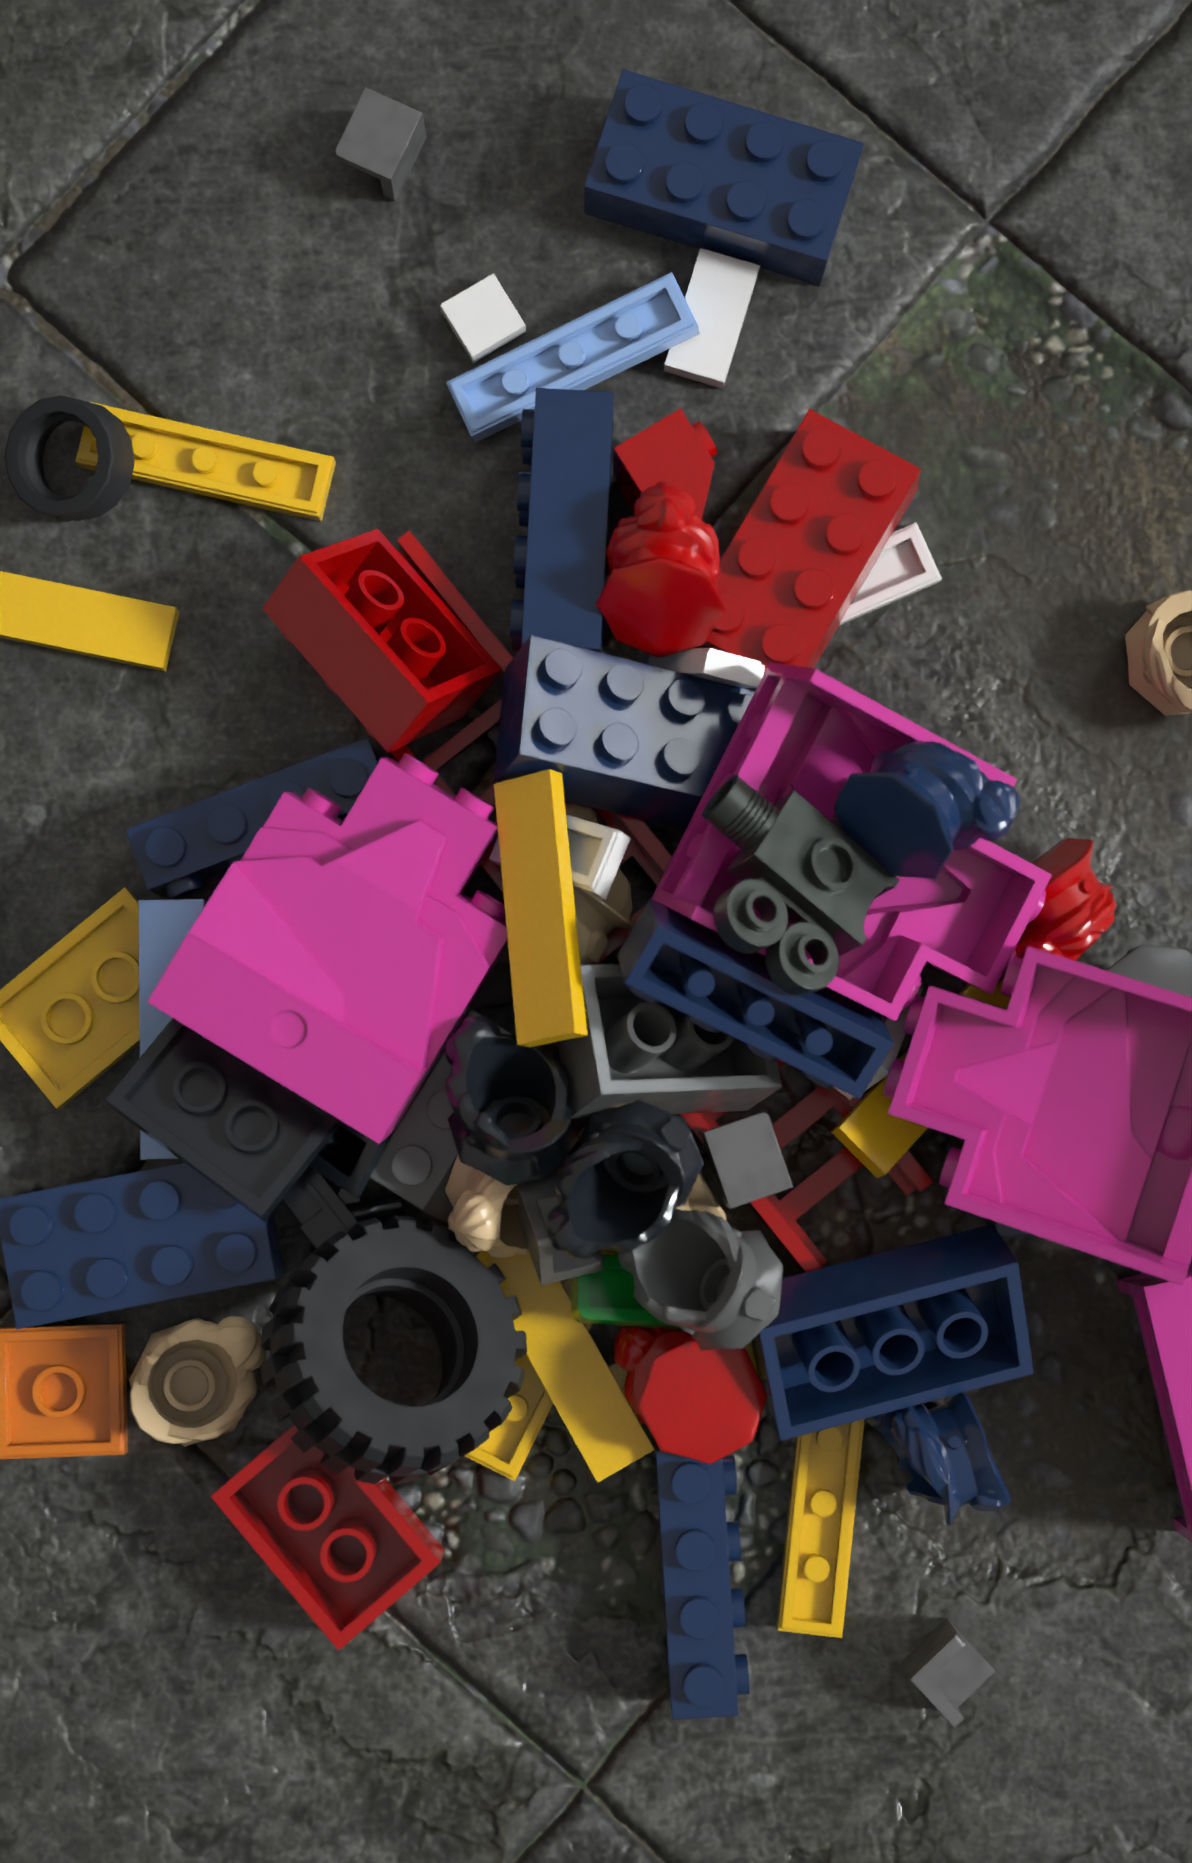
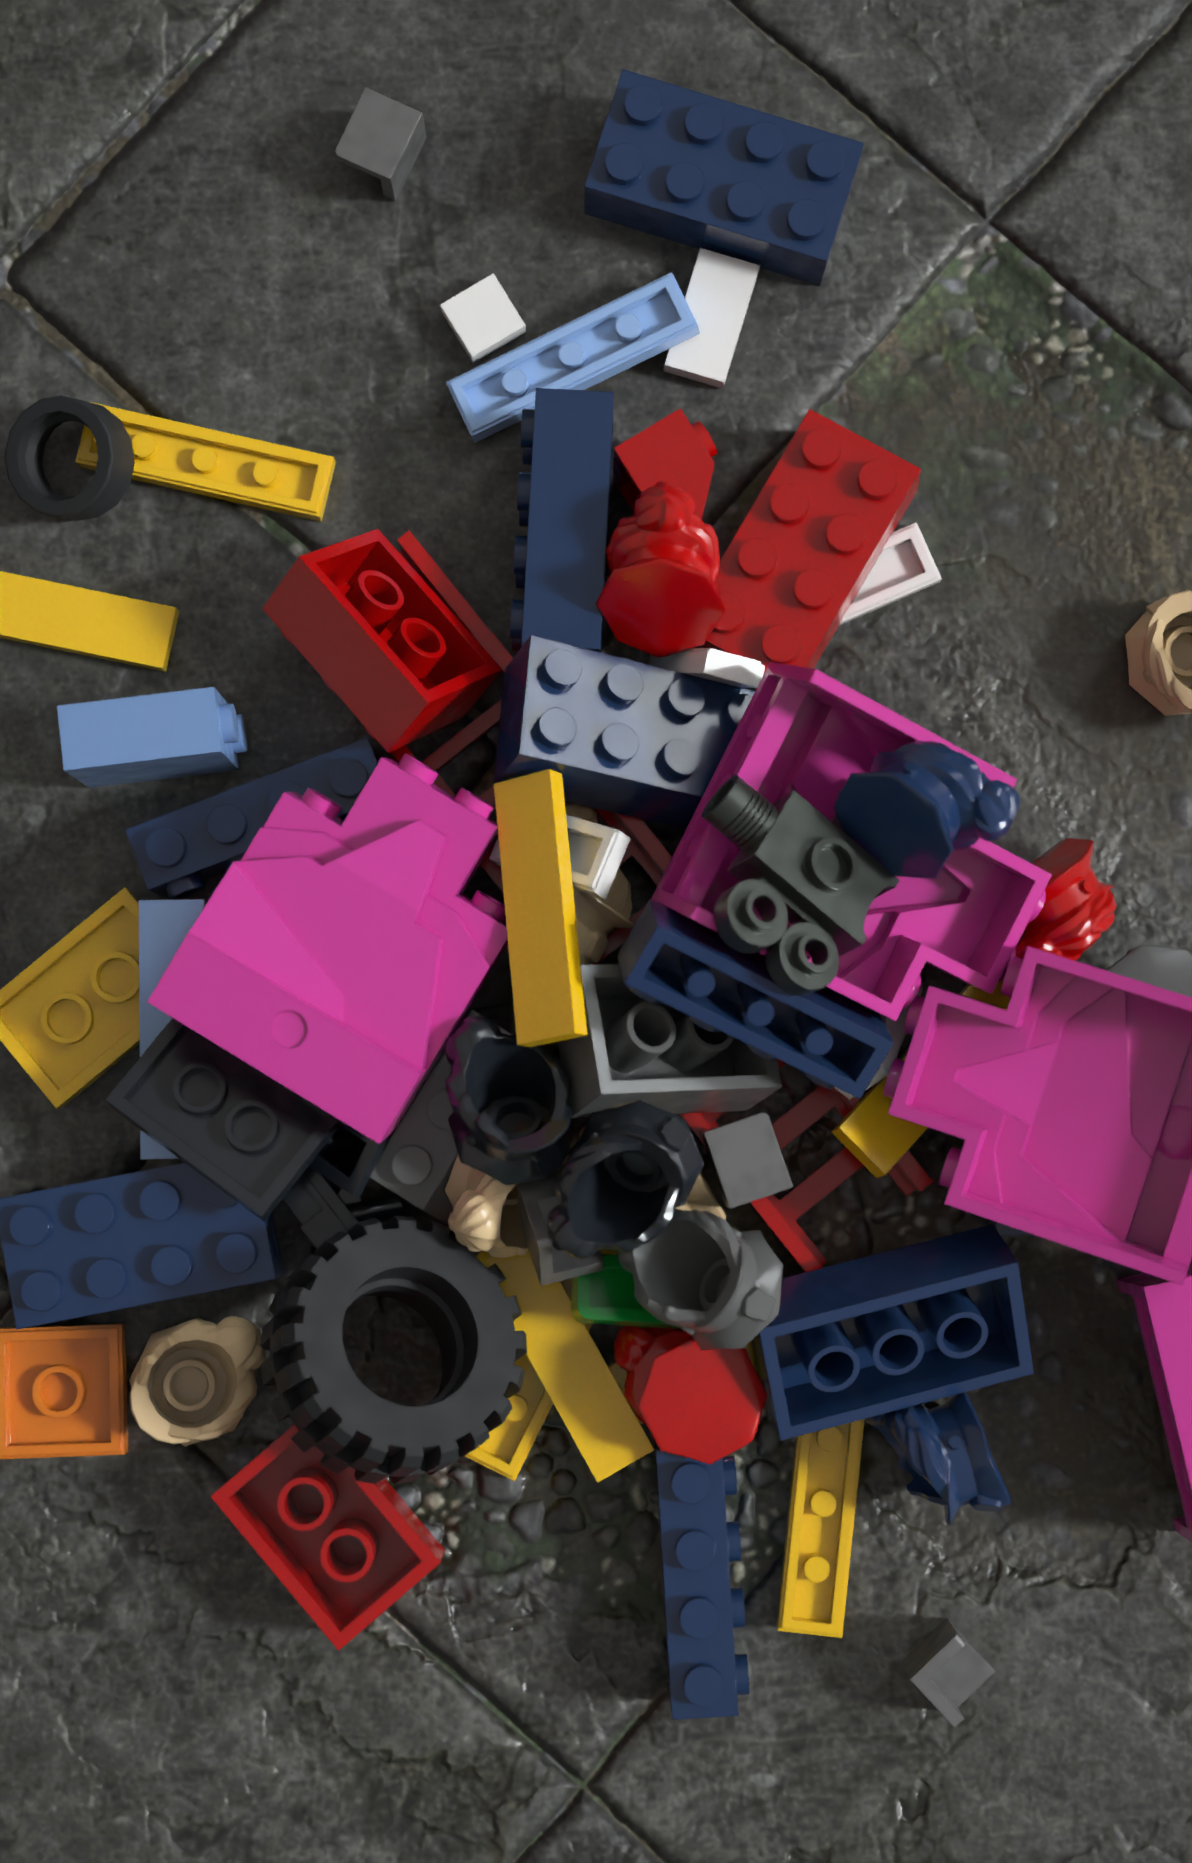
none -> medium blue brick [57,687,247,788]

